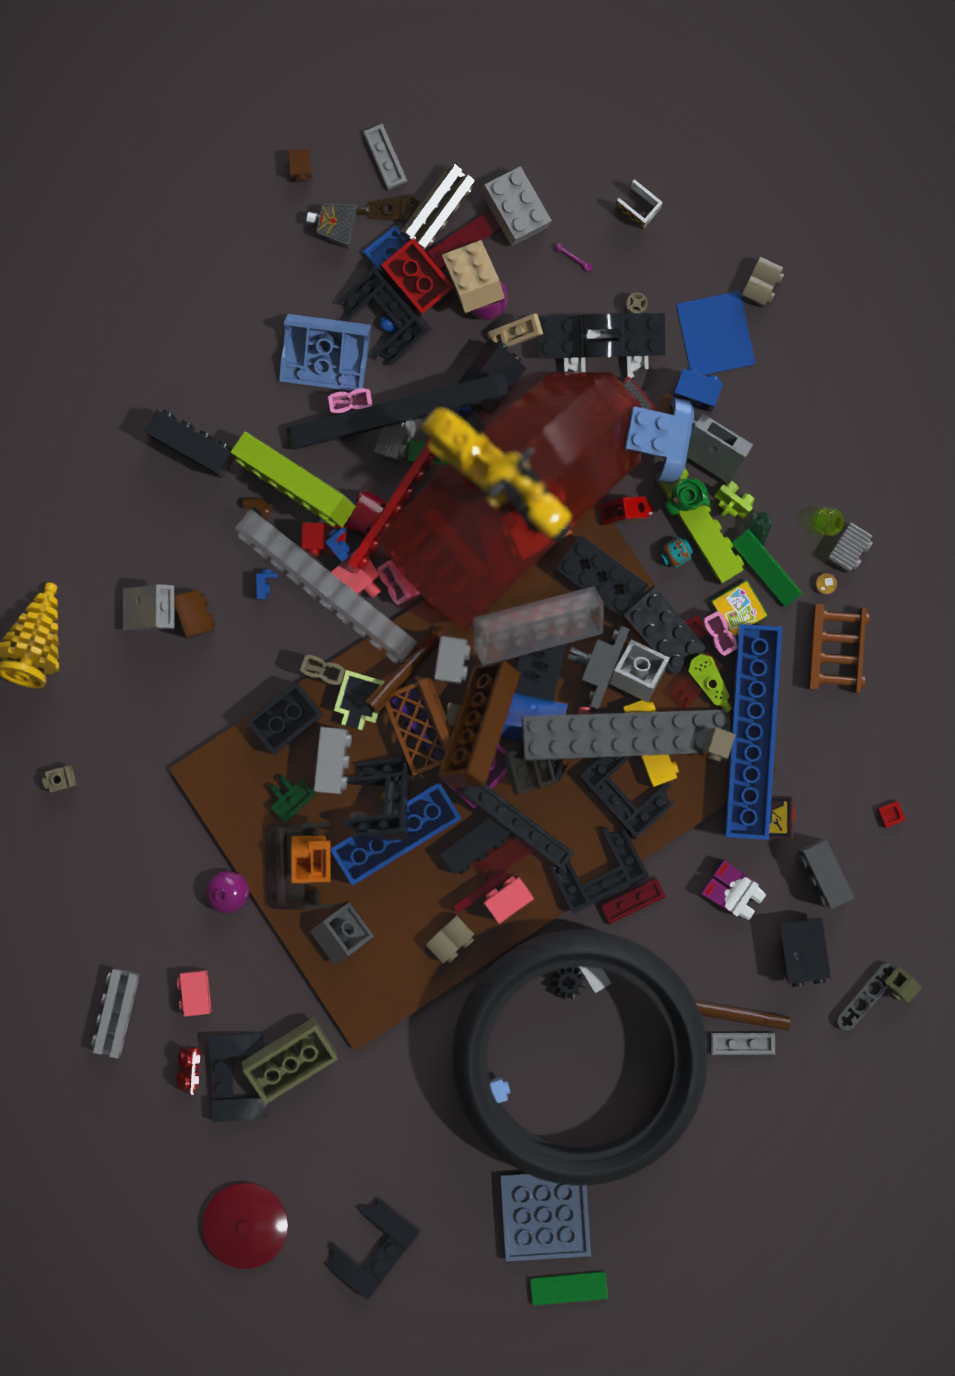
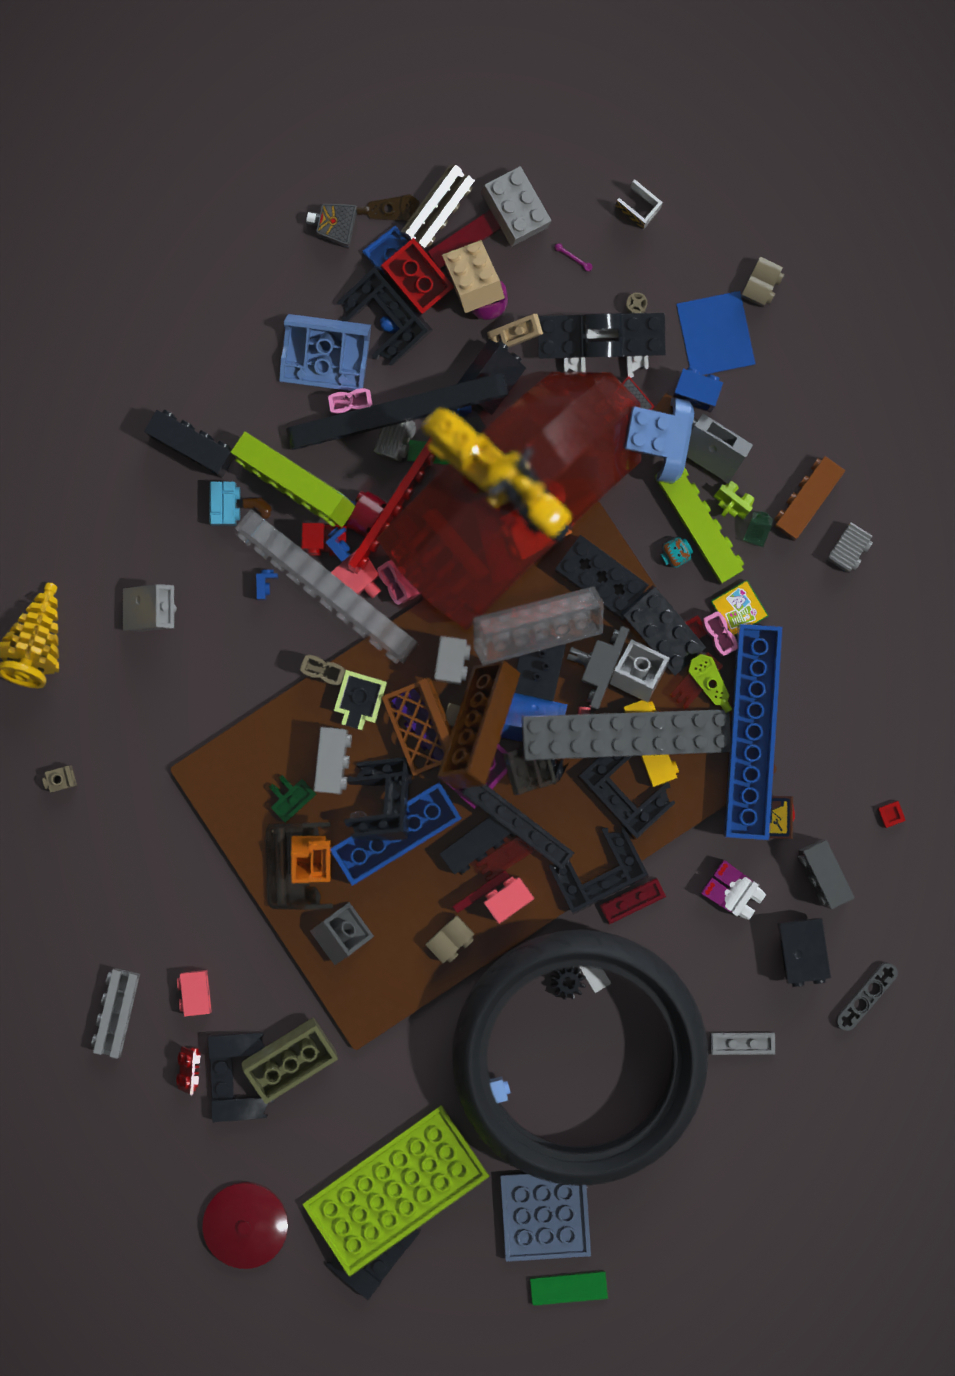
reddish brown slope [174,590,216,639] -> none
magenta cylinder [206,870,250,914] -> none
black brick [246,681,325,755] -> none
reddish brown brick [289,149,312,182] -> none
light grey tile [363,124,407,190] -> none
reddish brown piece [364,626,446,714] -> none
red torso [599,497,653,526] -> none
green hair [665,478,710,515] -> none
reddish brown piece [695,1001,791,1030] -> none
dark tan brick [702,727,735,762] -> none
green tile [732,529,803,607] -> none
dark orange fence [808,604,870,693] -> none
clear neon green head [812,507,844,536] -> none
tile [815,573,837,595] -> none
olive brick [885,966,922,1004] -> none
none -> medium azure brick [210,482,241,526]
none -> lime plate [302,1106,490,1276]
none -> dark orange brick [774,456,846,541]

